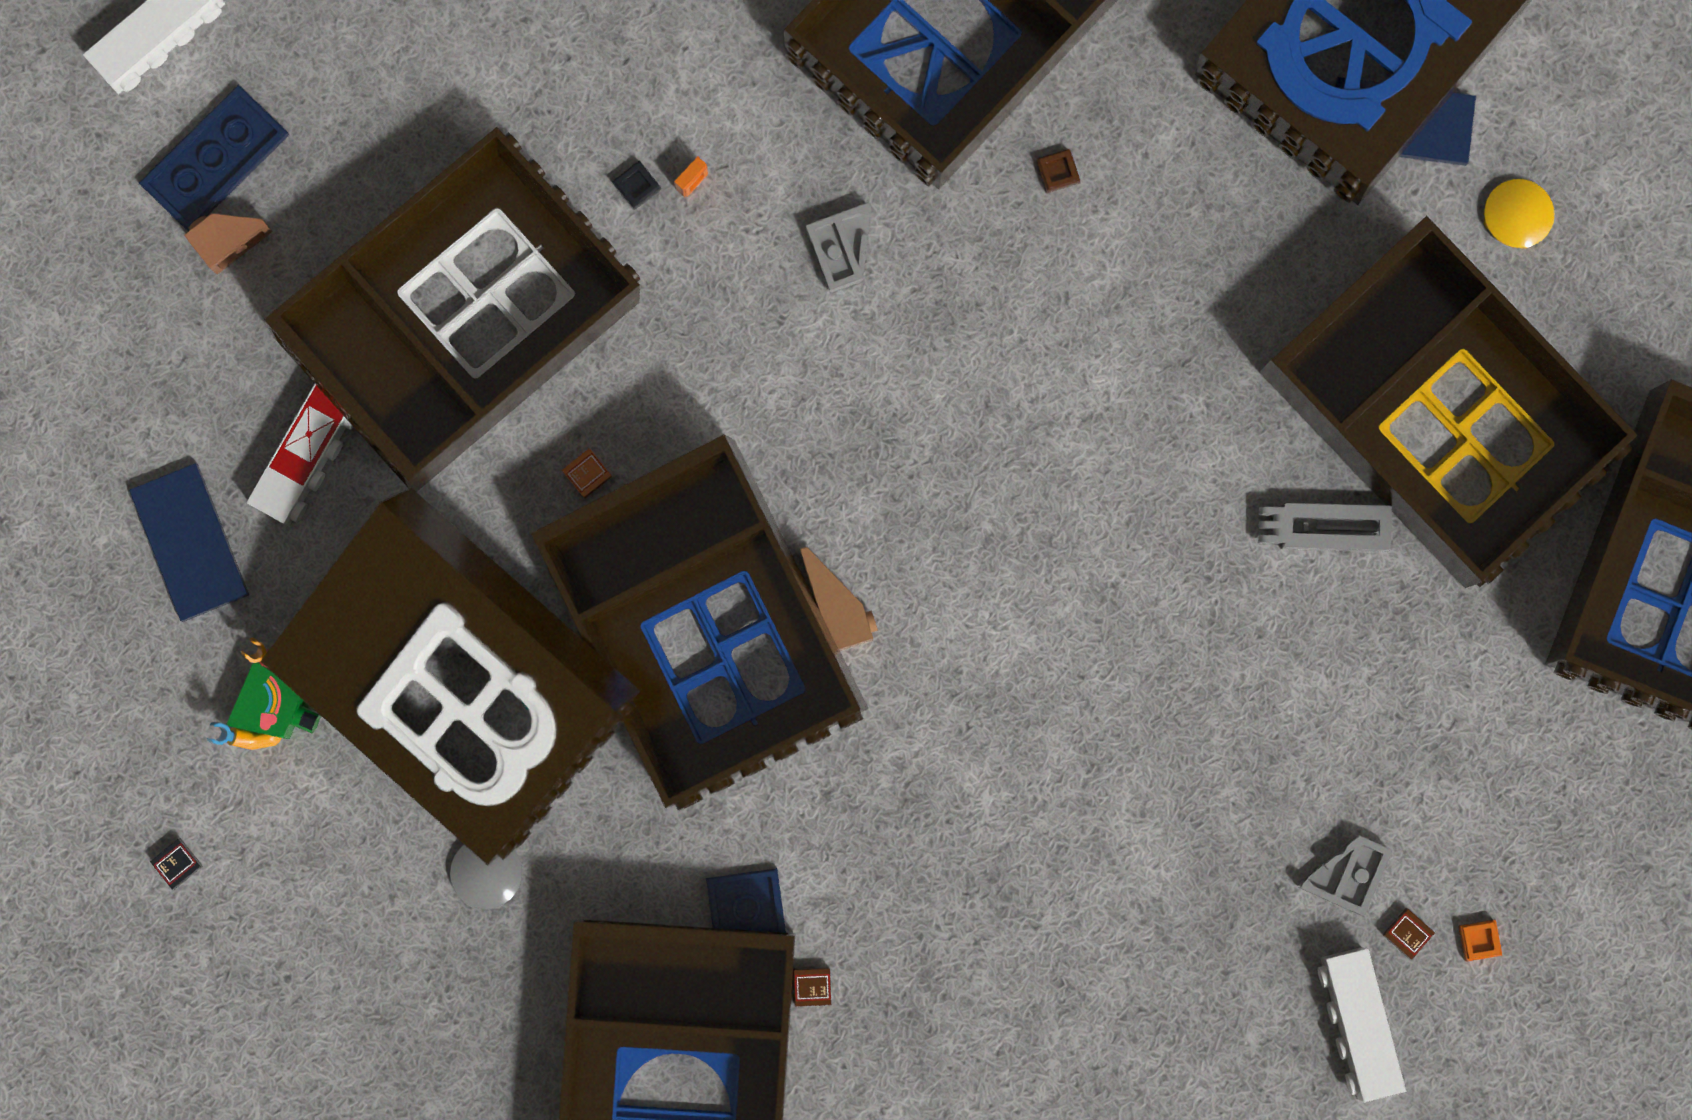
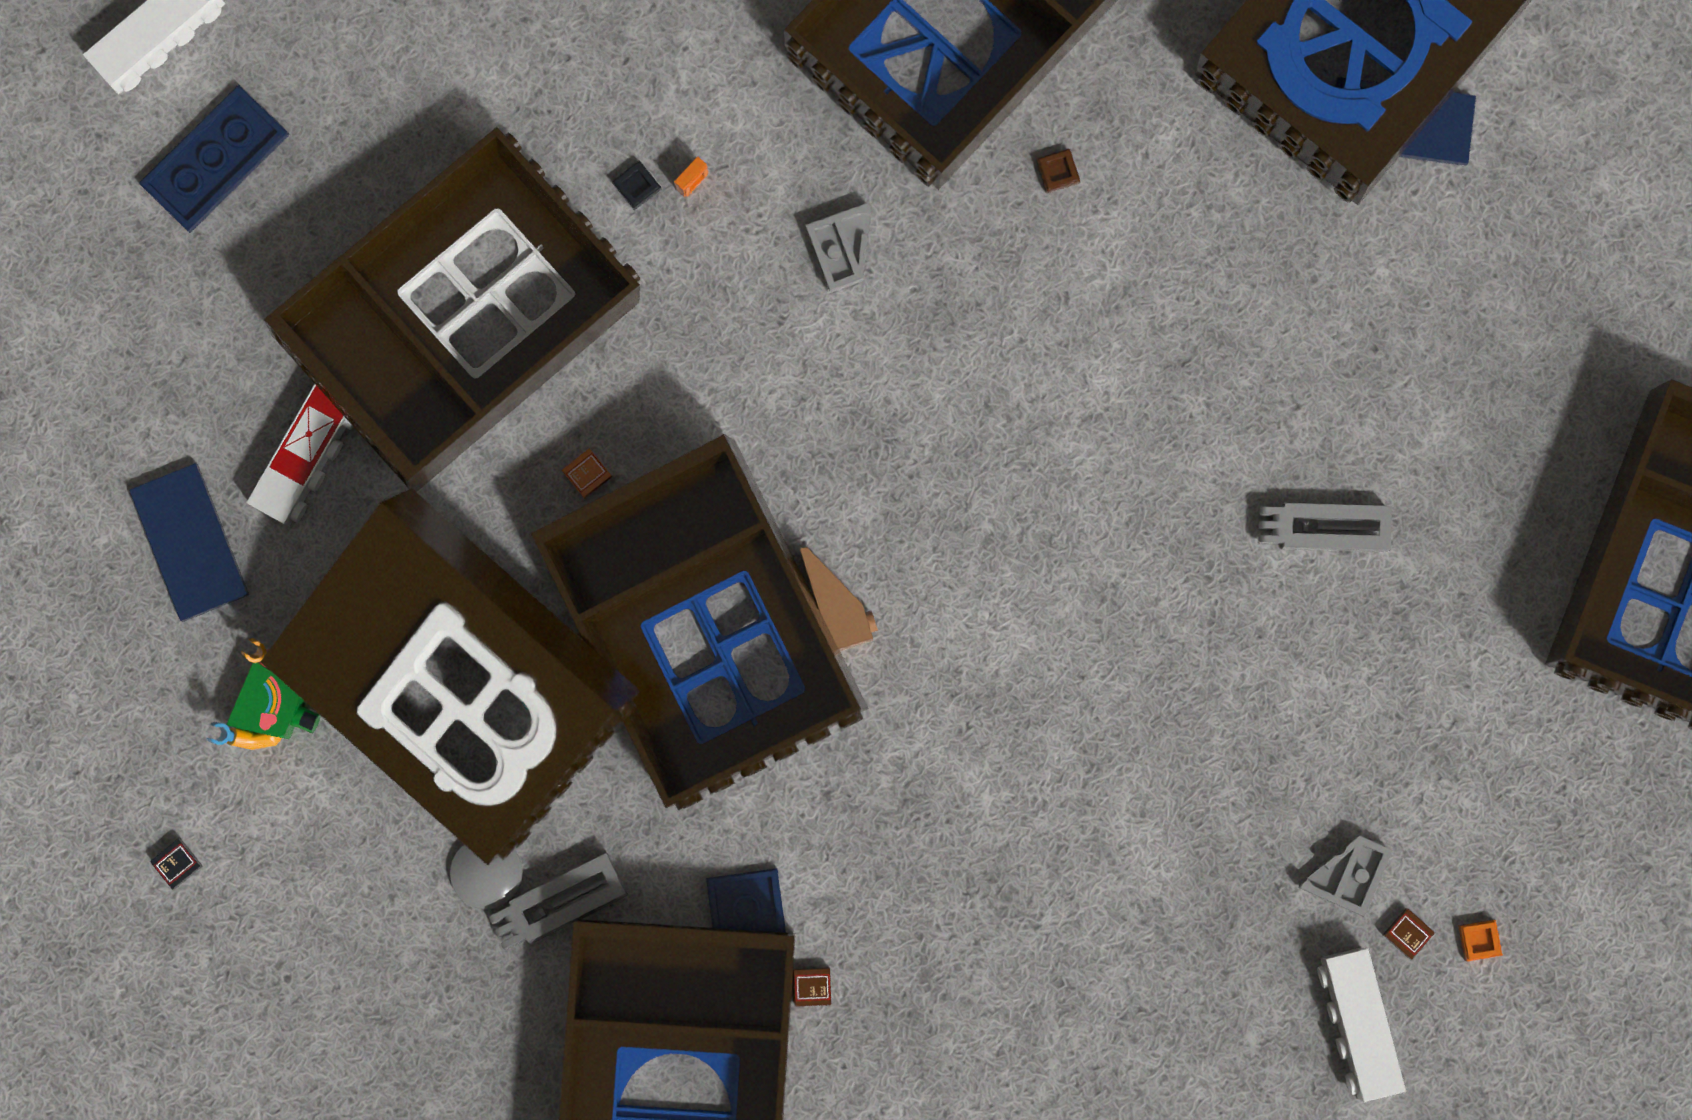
nougat slope [184,214,273,274] -> none
dark brown panel [1260,216,1637,588] -> none
yellow dish [1483,179,1554,249] -> none
none -> light grey hinge [489,853,628,950]

